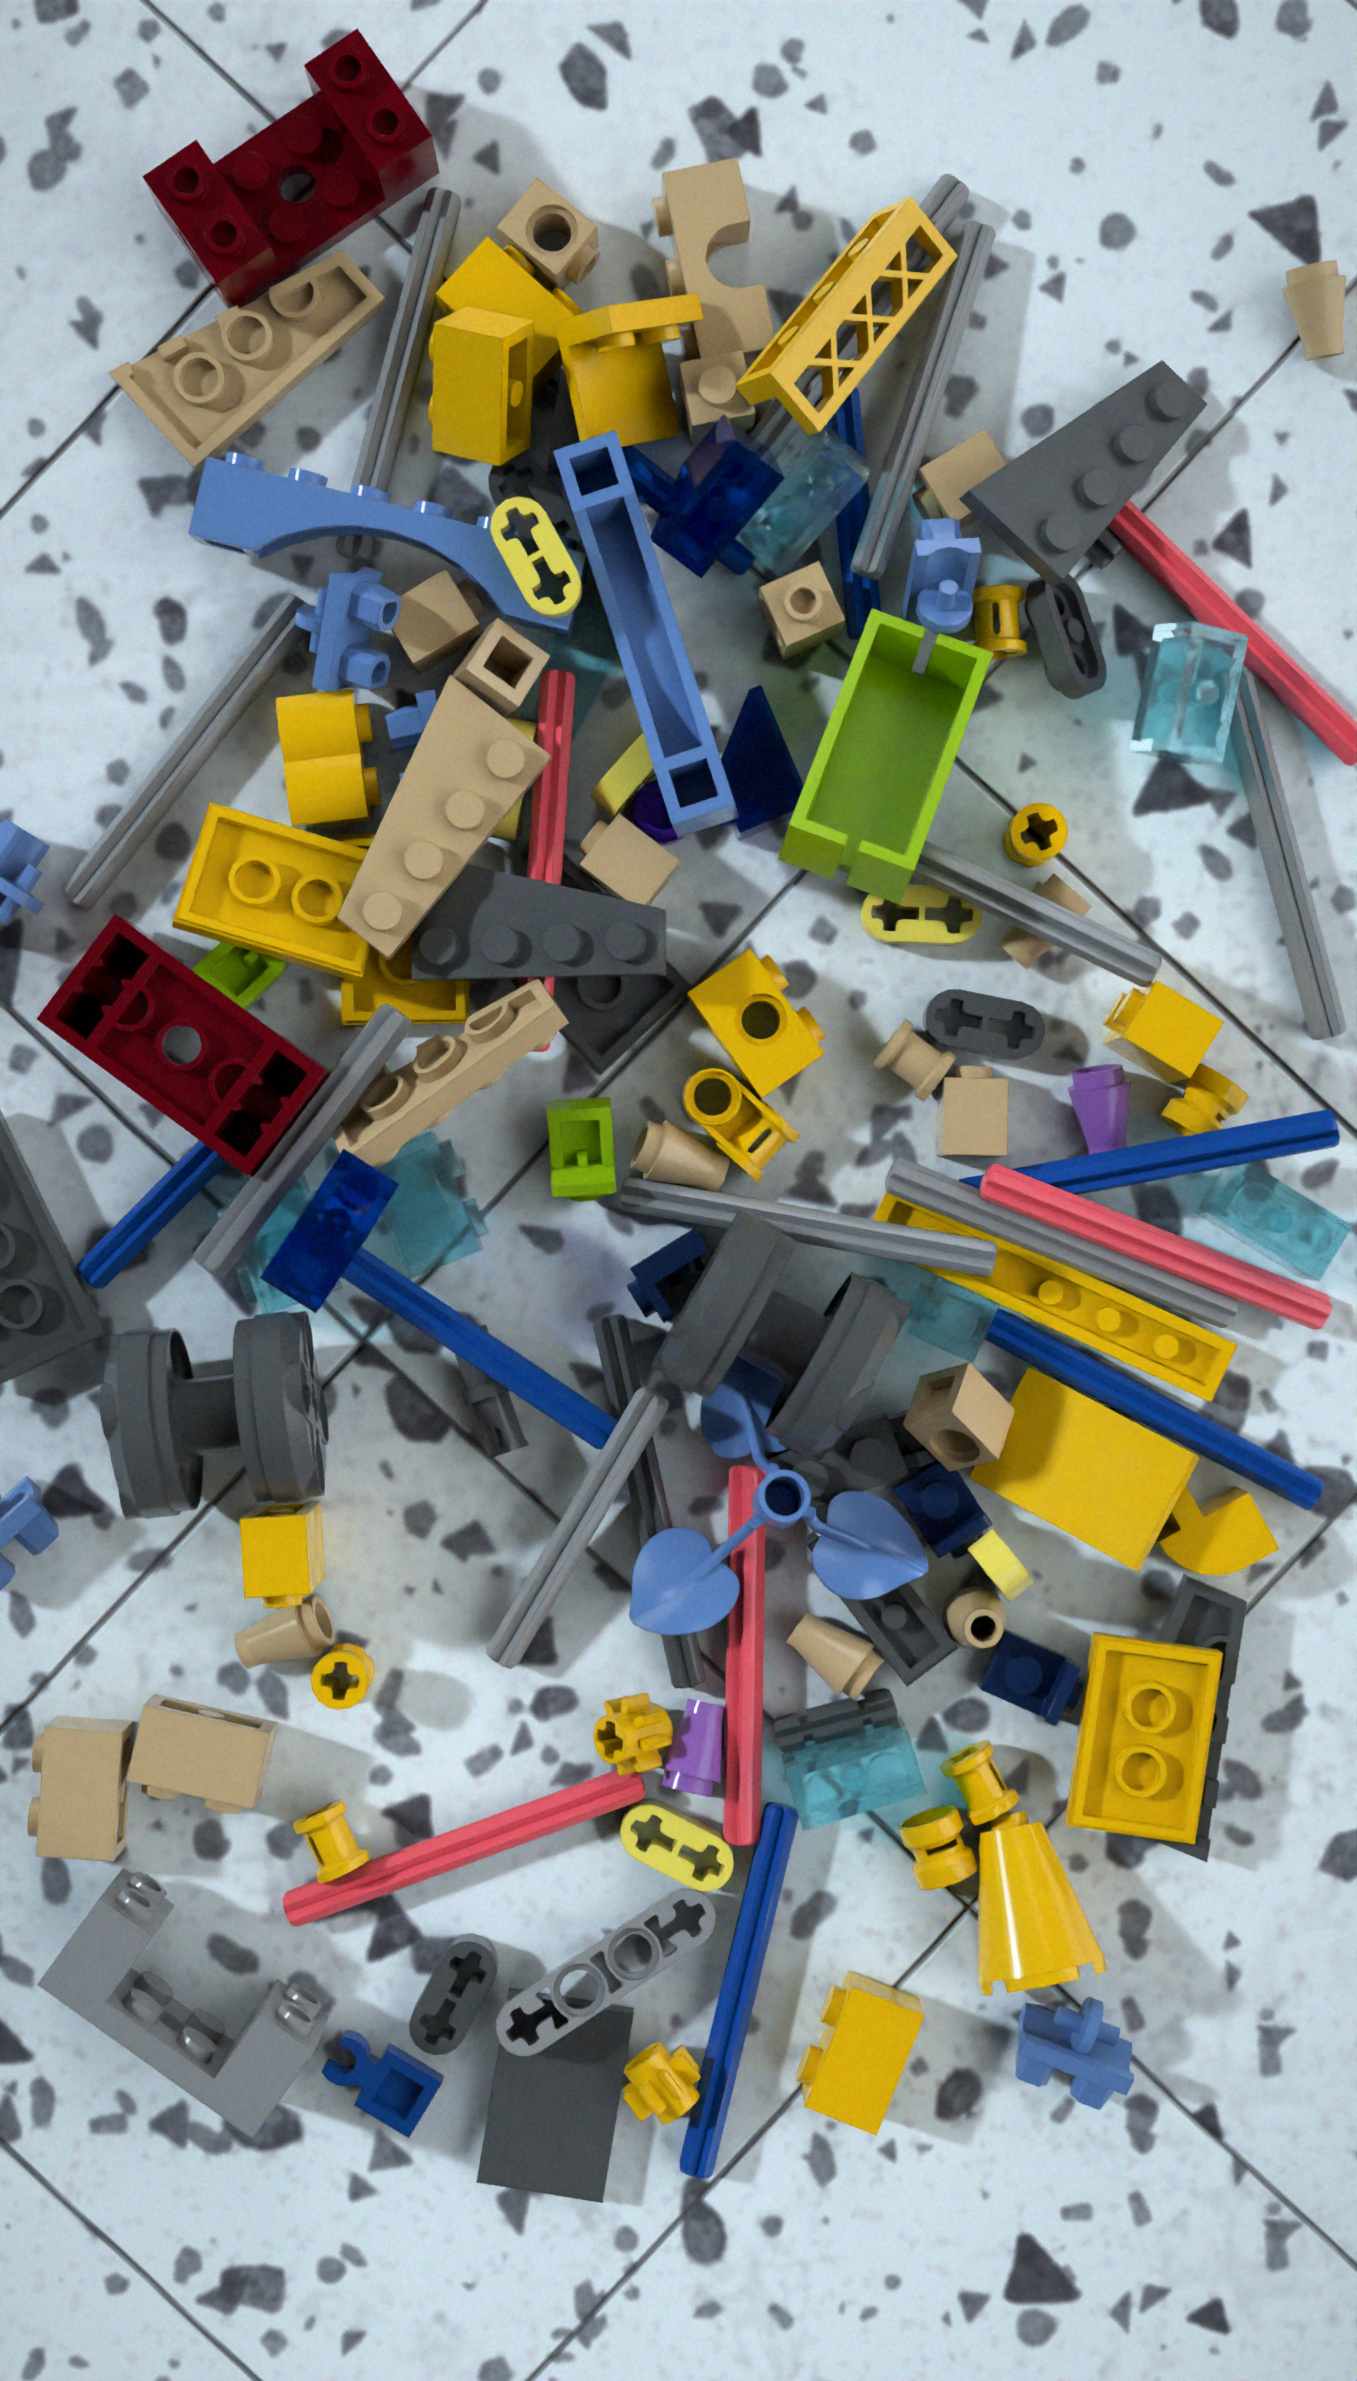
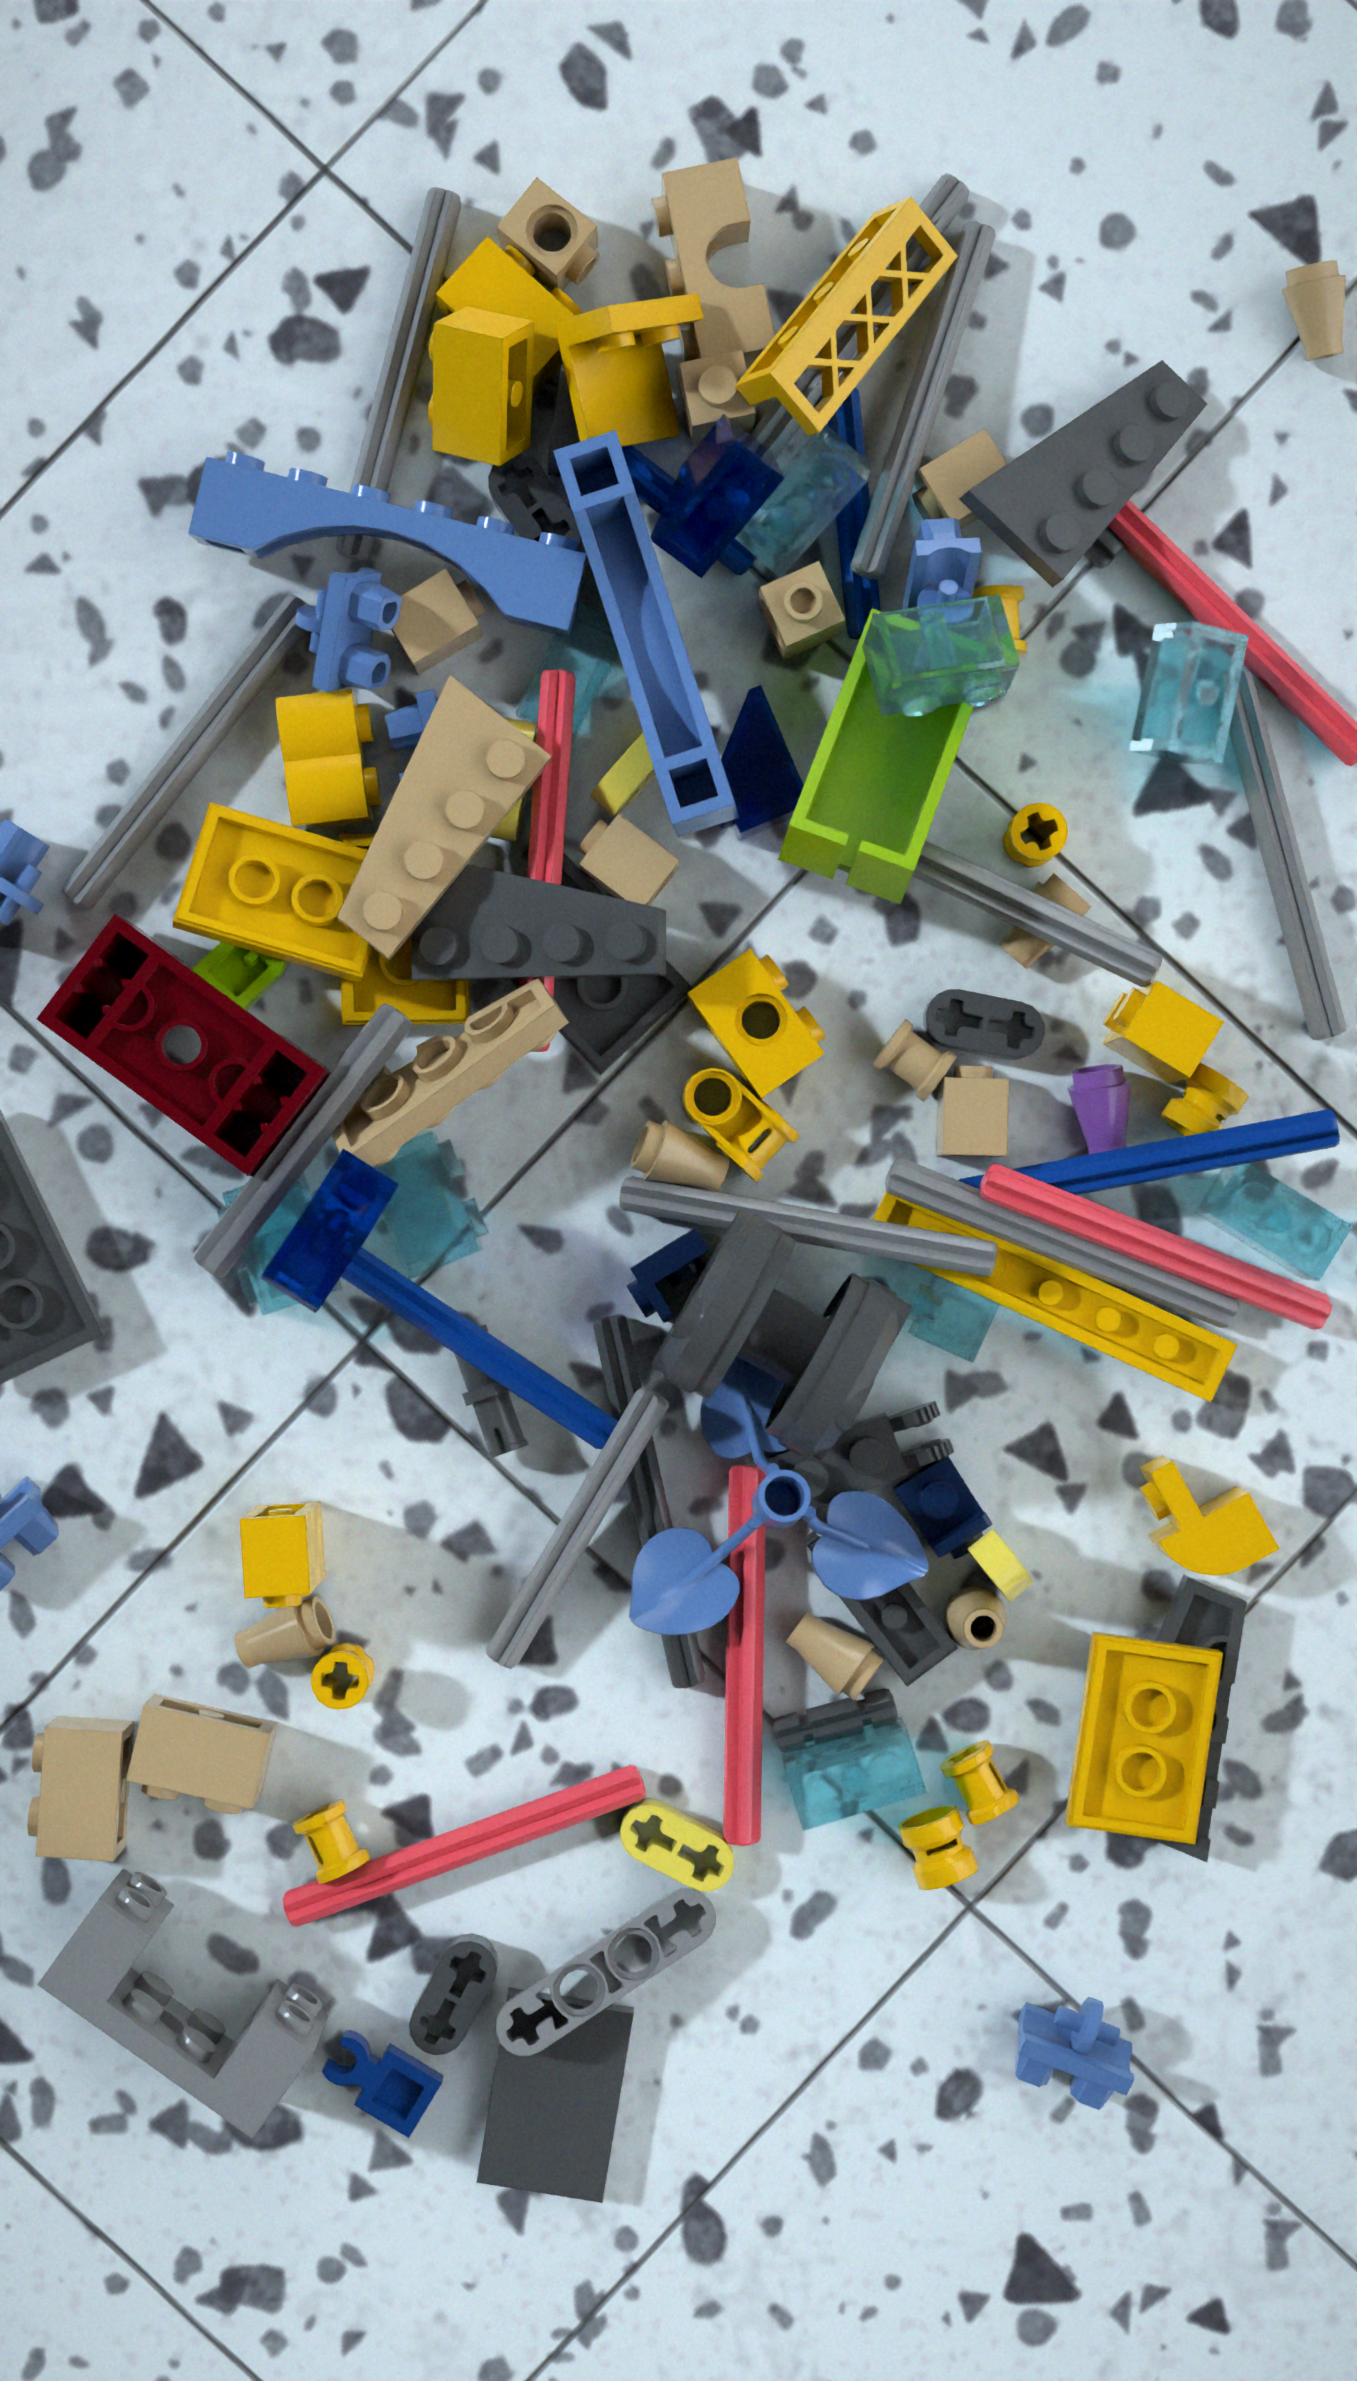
blue axle [76,1140,228,1289] -> none
dark grey piece [99,1311,329,1520] -> none
tan wing [109,250,387,474] -> none
dark red plate [142,28,440,309] -> none
tan brick [442,618,550,718] -> none
light yellow beam [490,497,582,619] -> none
lime bracket [547,1097,616,1202] -> none
yellow gear [593,1693,673,1776] -> none
yellow gear [622,2041,701,2125] -> none
dark purple tile [631,780,686,845] -> none
medium lavender cone [660,1698,725,1797] -> none
blue axle [679,1802,799,2179] -> none
yellow brick [796,1970,925,2136] -> none
light yellow beam [859,884,983,946] -> none
tan brick [903,1362,1015,1472] -> none
yellow tile [969,1366,1200,1572] -> none
dark blue bracket [978,1629,1084,1726] -> none
yellow cone [978,1811,1107,1996] -> none
blue axle [979,1308,1325,1510] -> none
dark grey plate [1024,574,1107,700] -> none
none -> clear light blue brick [862,594,1020,716]

